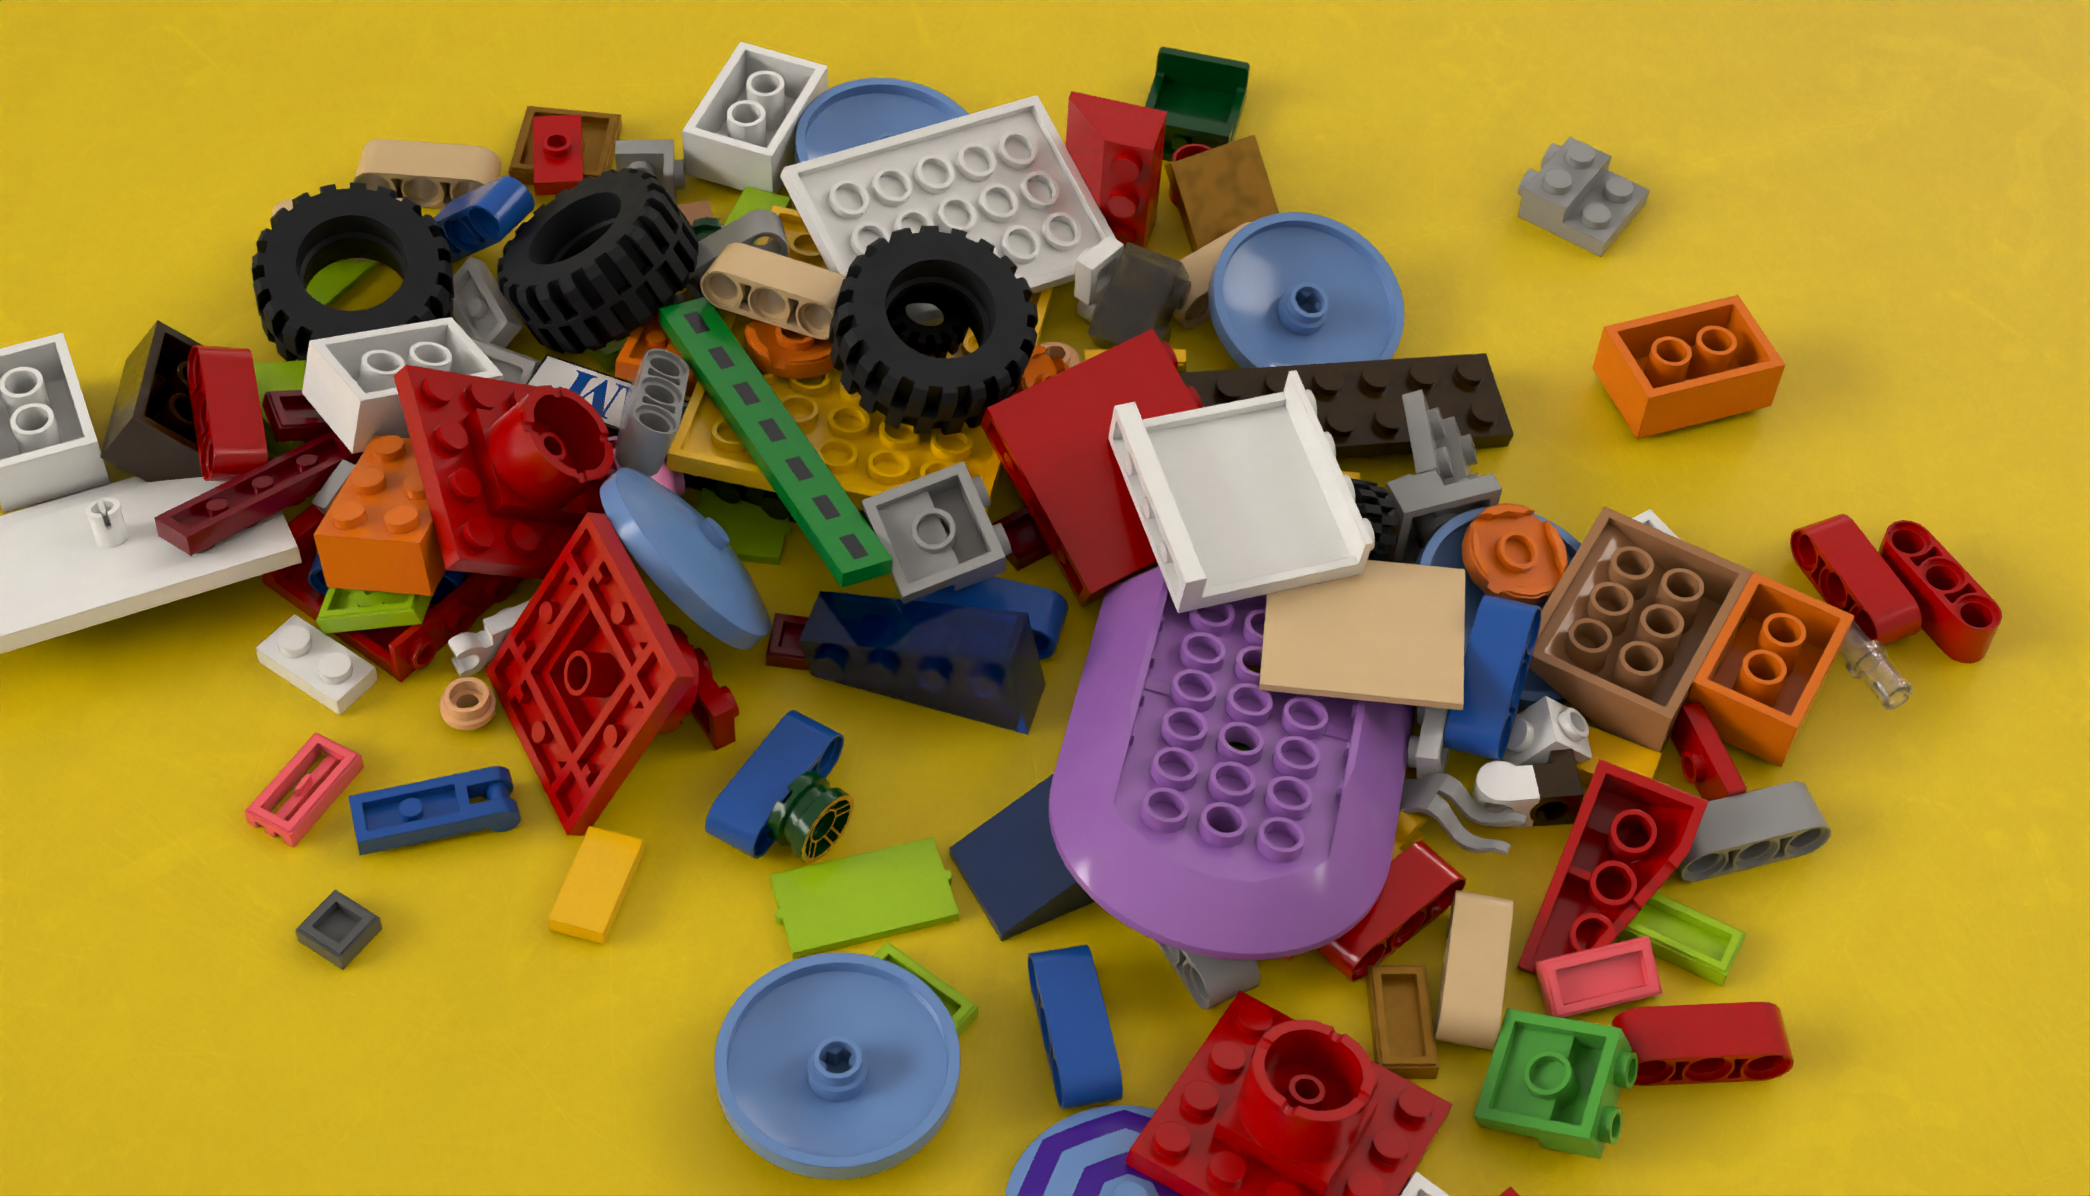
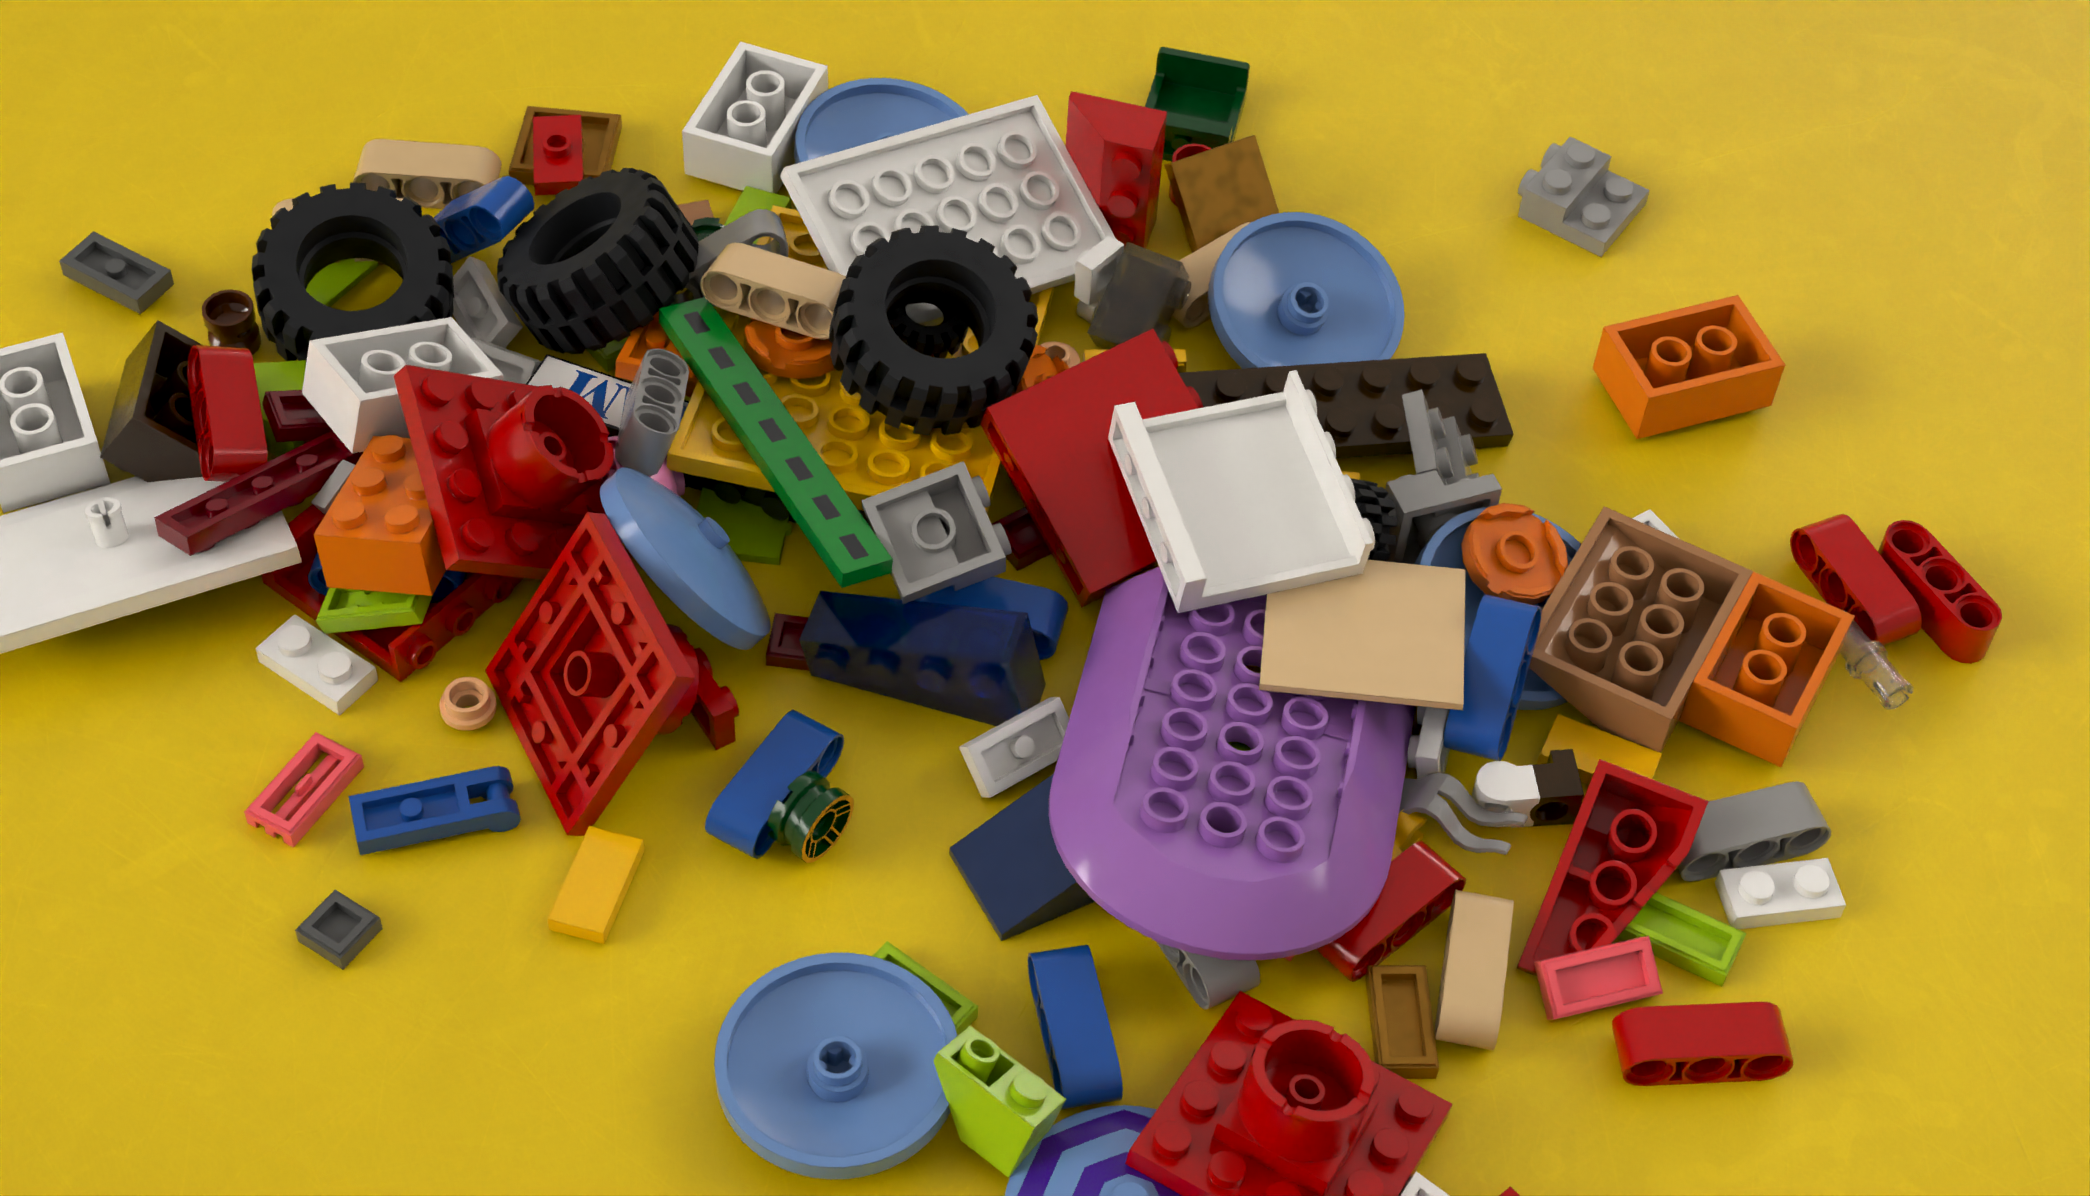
white plate [448,600,530,678] -> none
light grey bracket [615,140,685,203] -> none
lime piece [769,837,960,959] -> none
bright green plate [1473,1008,1638,1159] -> none
white bracket [1503,696,1592,766] -> none
red plate [1671,702,1747,801] -> none
none -> dark grey plate [59,231,174,314]
none -> reddish brown wheel [202,289,261,355]
none -> lime slope [933,1025,1066,1178]
none -> white plate [959,697,1069,798]
none -> white plate [1715,858,1846,929]

